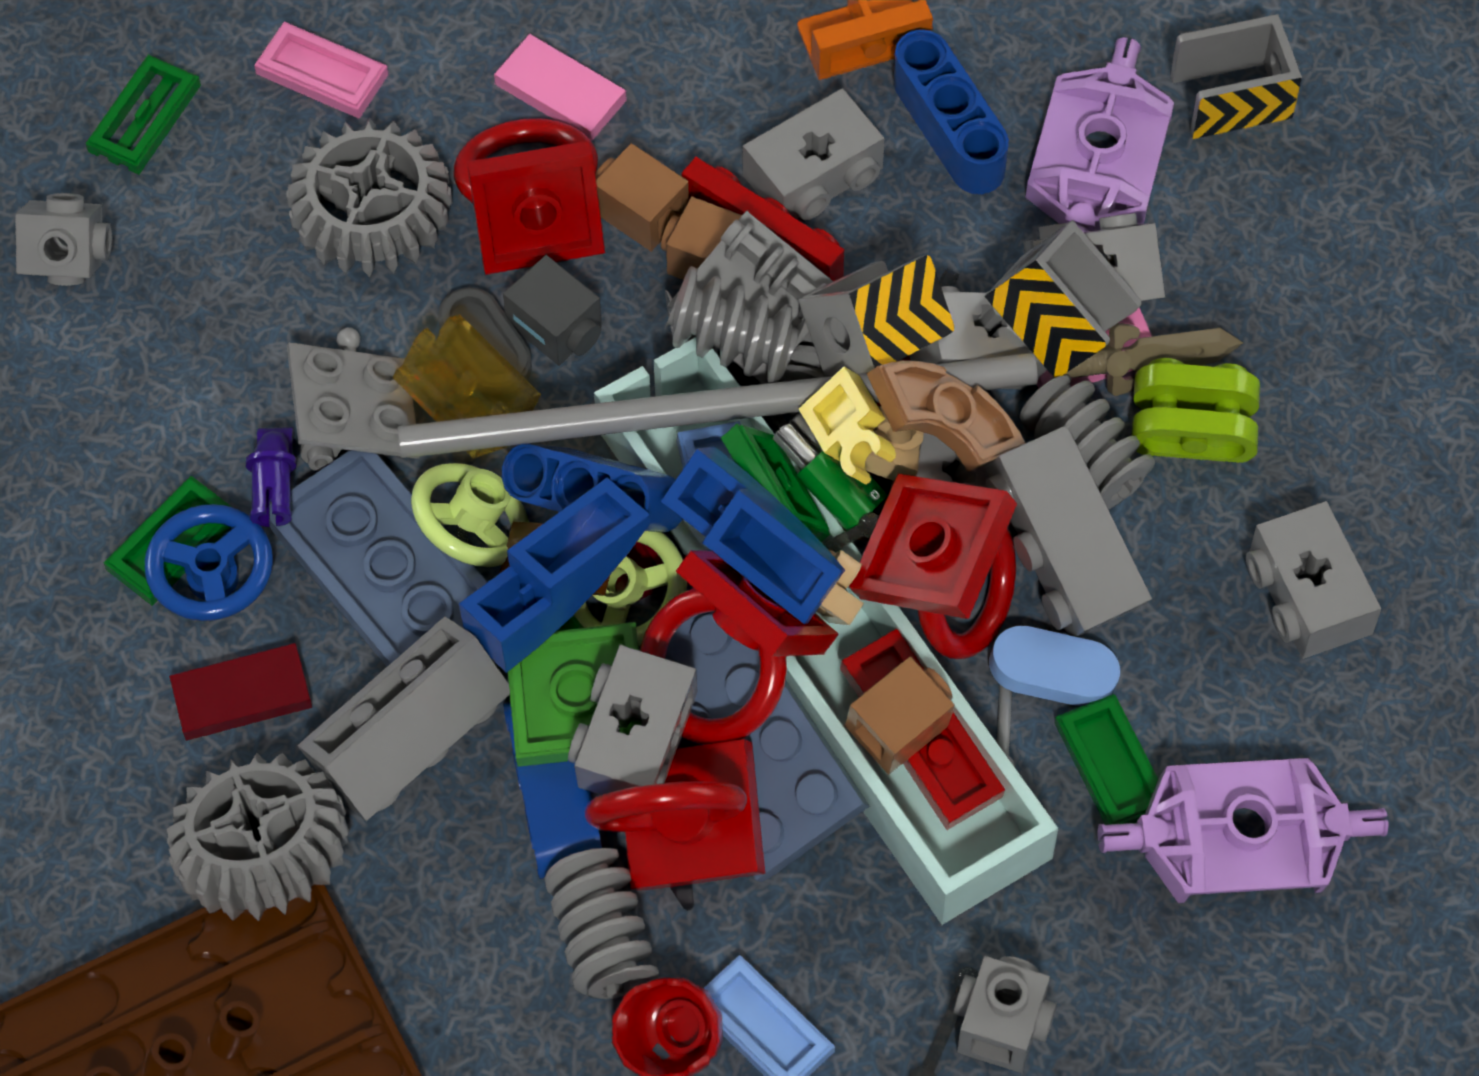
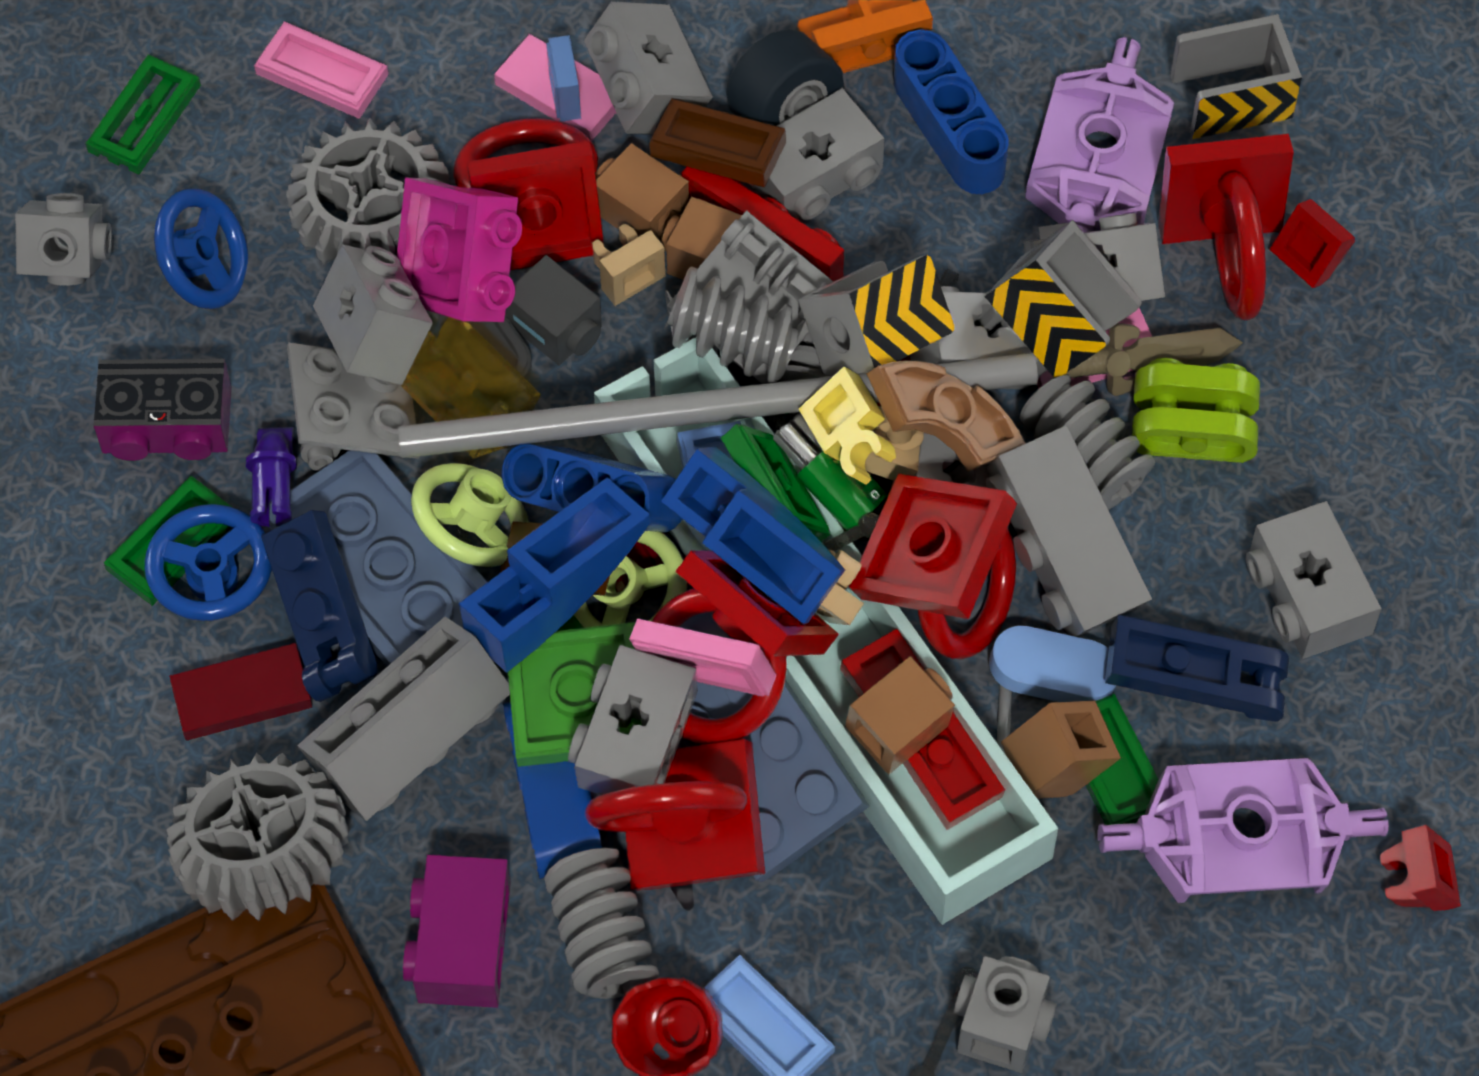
none -> brick [94,359,232,461]
none -> blue piece [154,188,248,309]
none -> dark blue plate [261,510,377,702]
none -> light grey brick [313,244,433,385]
none -> dark pink plate [397,177,522,322]
none -> magenta brick [403,855,511,1008]
none -> medium blue tile [546,35,581,122]
none -> light grey brick [584,1,713,134]
none -> tan tile [592,224,666,306]
none -> bright pink tile [629,619,777,697]
none -> reddish brown tile [649,98,786,188]
none -> black wheel [726,29,844,126]
none -> medium nougat brick [1001,701,1121,799]
none -> dark blue plate [1105,614,1289,722]
none -> red tile [1158,134,1294,321]
none -> red tile [1269,199,1355,288]
none -> red tile [1380,825,1461,911]

